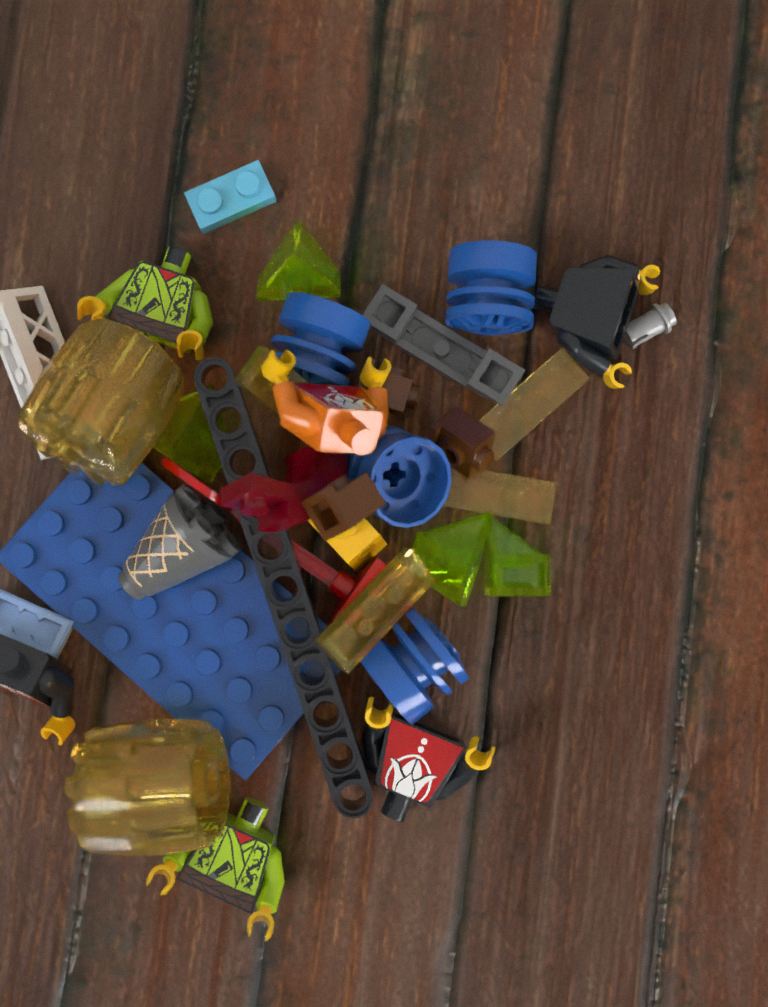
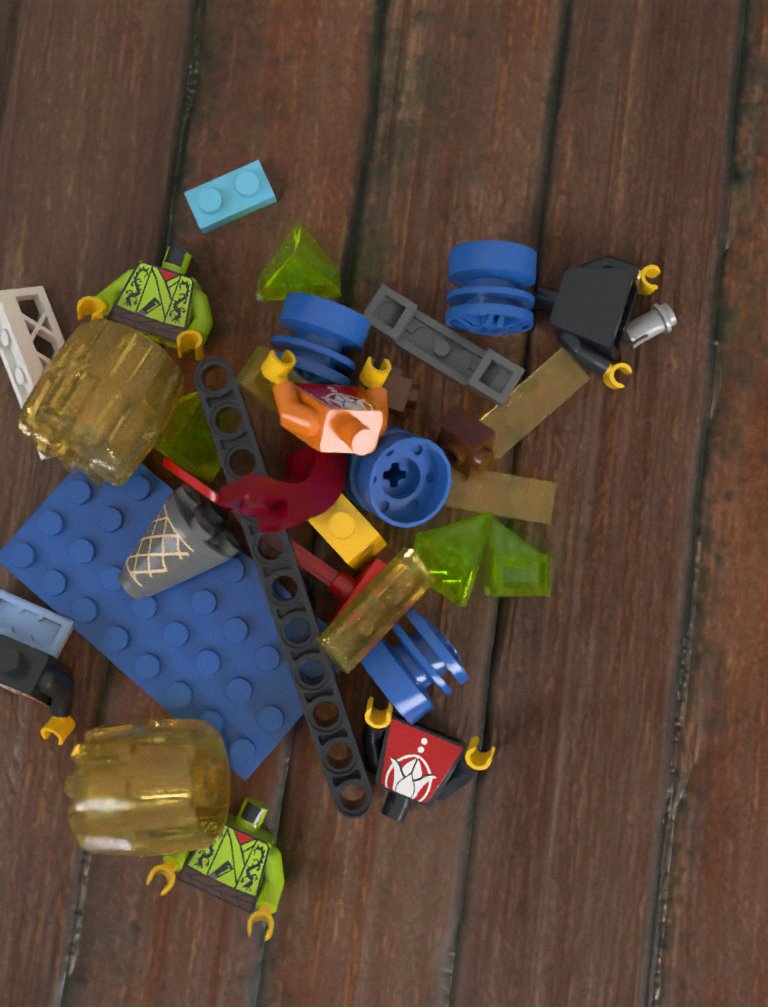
reddish brown brick [300,472,386,541] -> none

